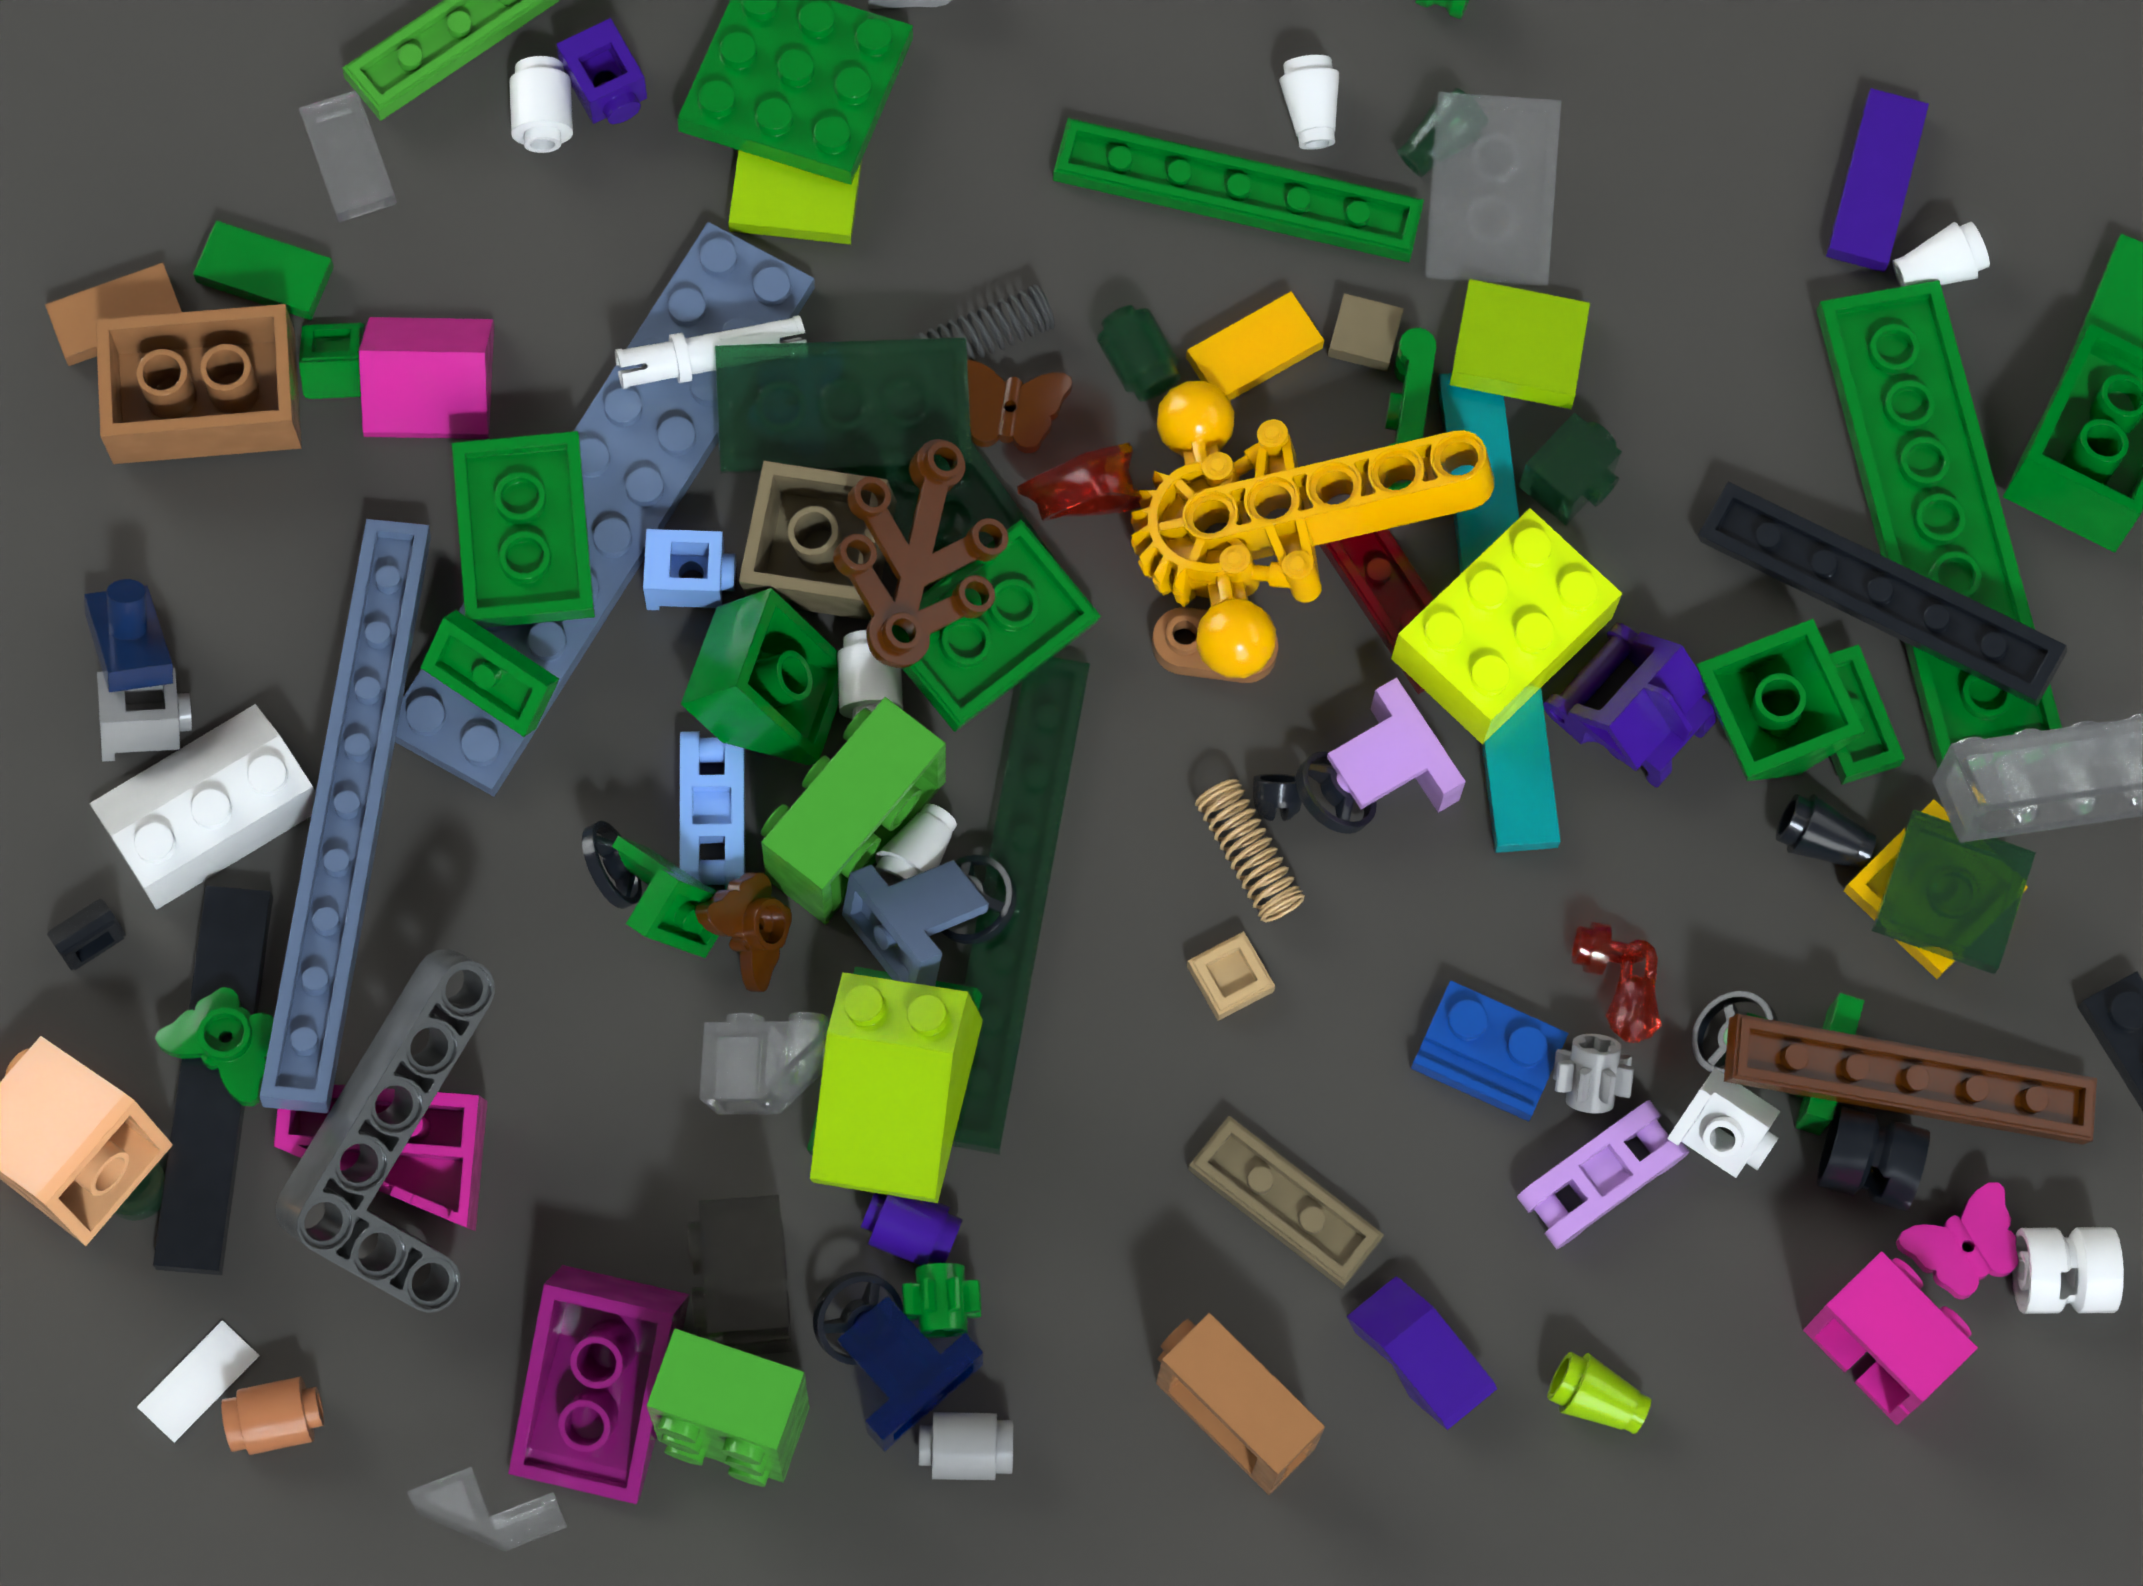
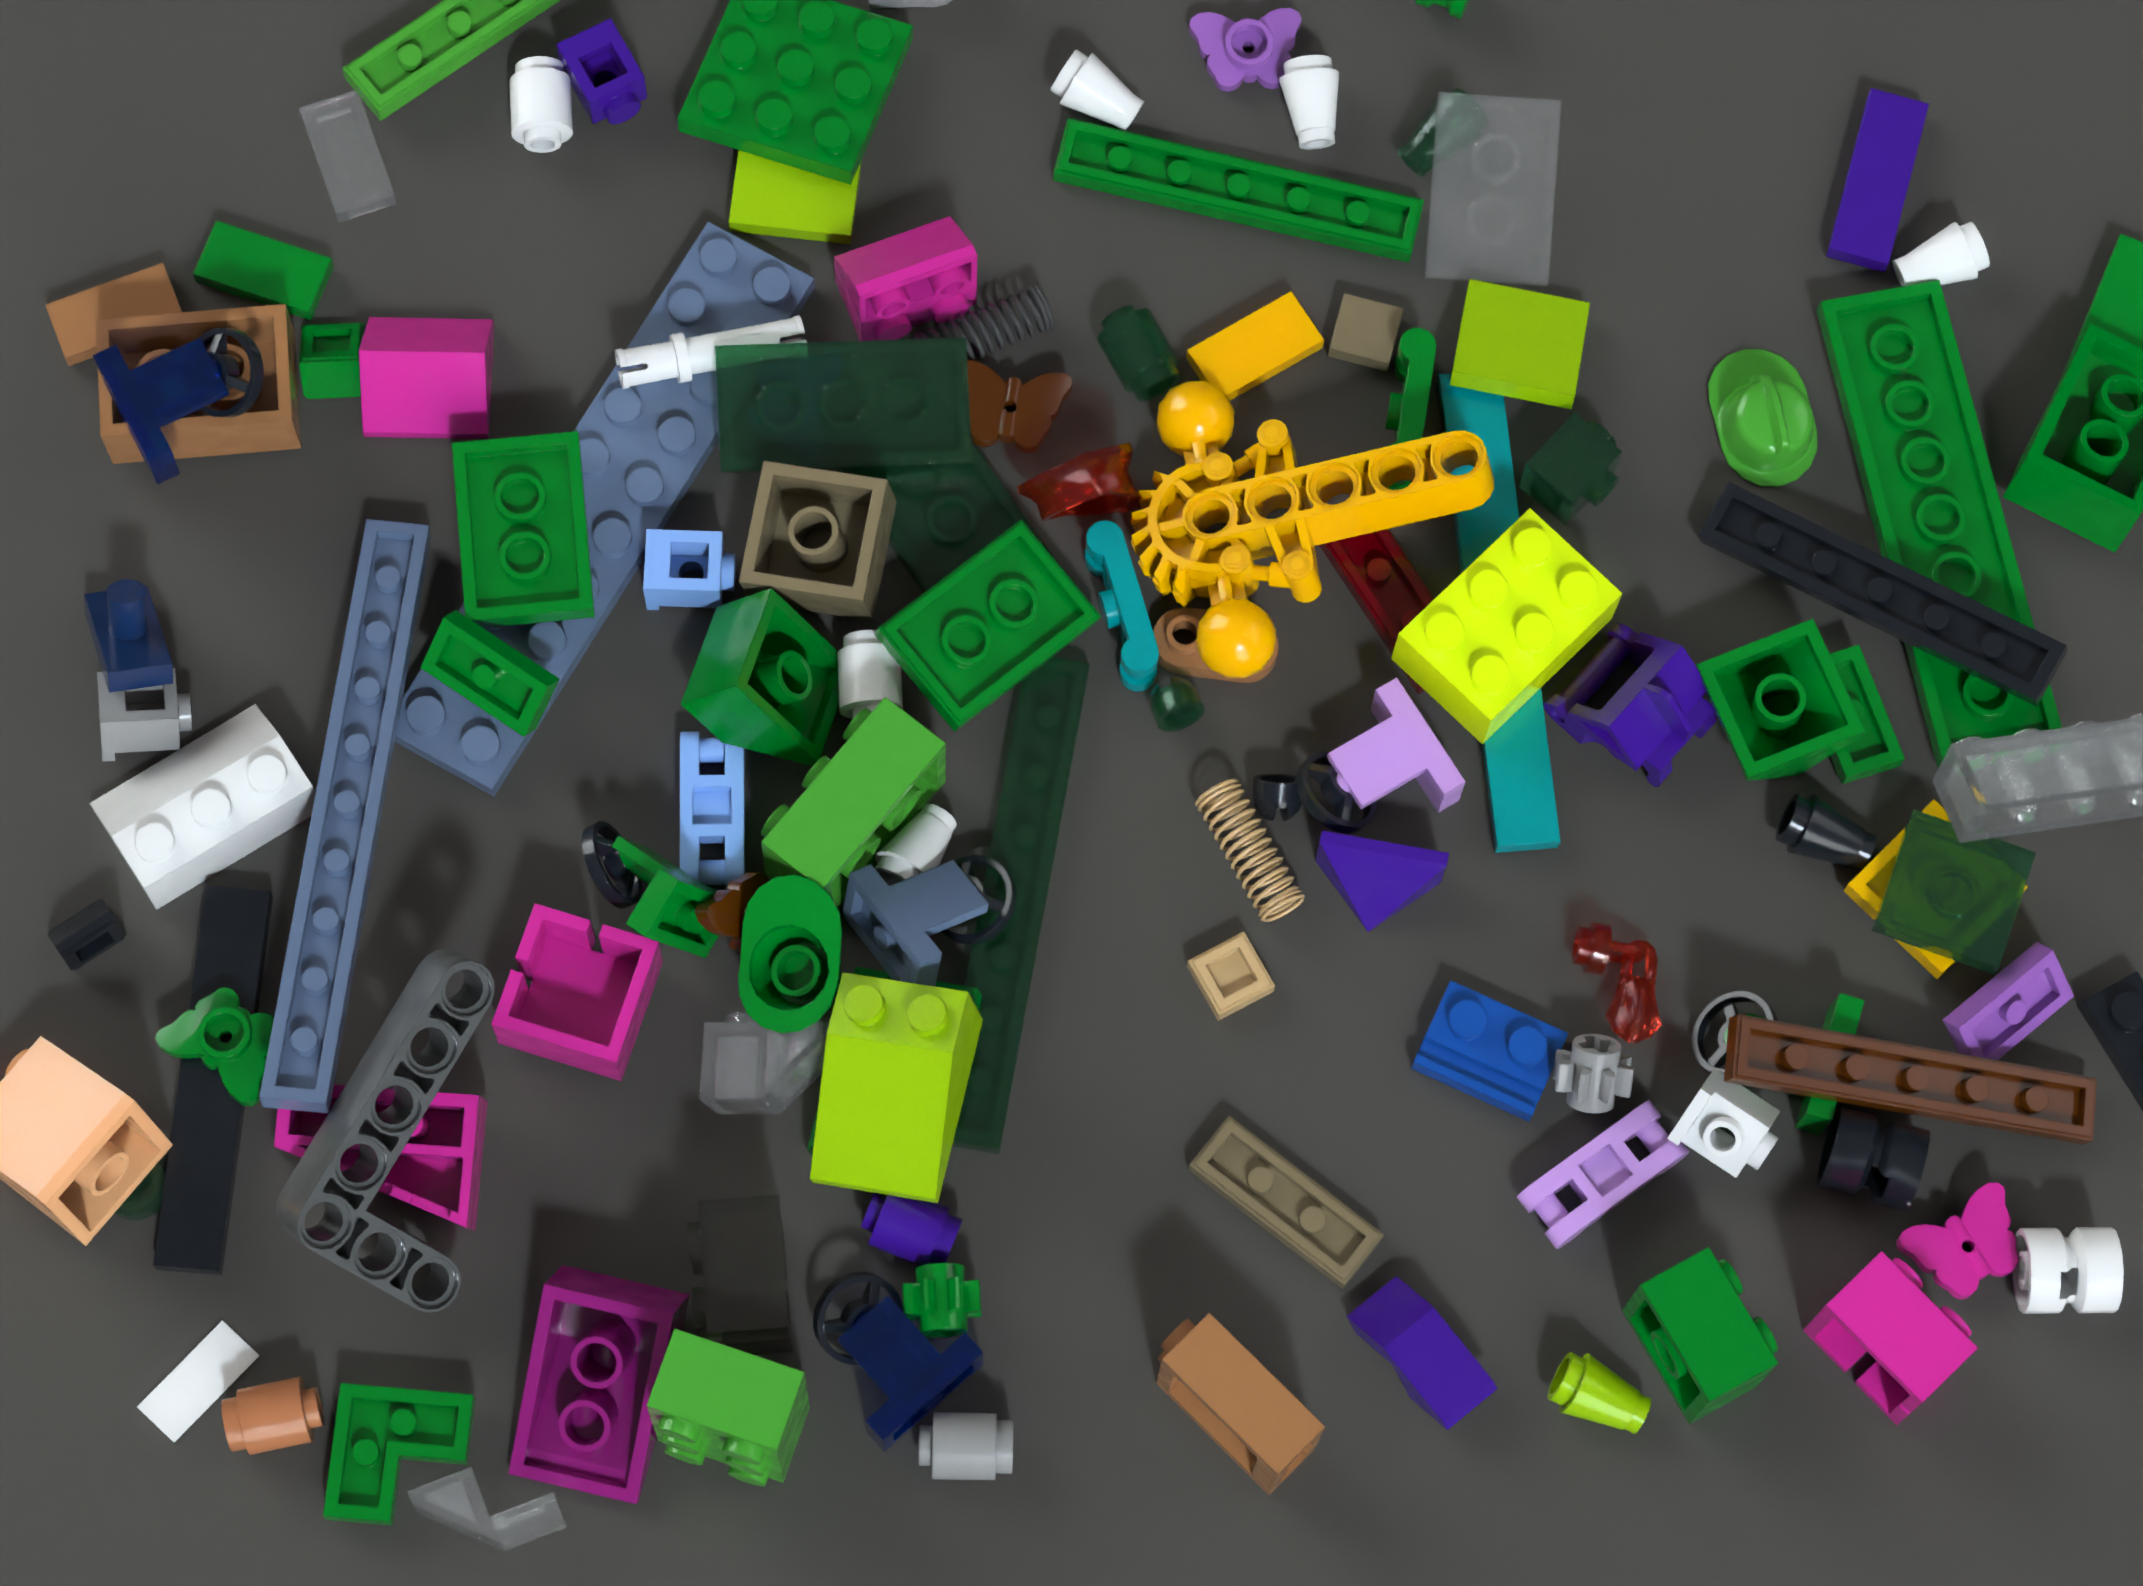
reddish brown plant [833,439,1009,668] -> none
none -> clear blue piece [93,328,264,485]
none -> green plate [323,1383,476,1526]
none -> dark pink piece [491,903,663,1082]
none -> green piece [738,874,842,1033]
none -> dark pink slope [834,216,977,345]
none -> white cone [1050,49,1145,131]
none -> teal plate [1084,520,1159,692]
none -> clear green hinge [1150,676,1205,732]
none -> medium lavender animal [1188,8,1302,92]
none -> dark purple slope [1315,831,1449,932]
none -> green brick [1622,1247,1778,1425]
none -> bright green piece [1708,349,1817,487]
none -> medium lavender plate [1943,942,2074,1060]

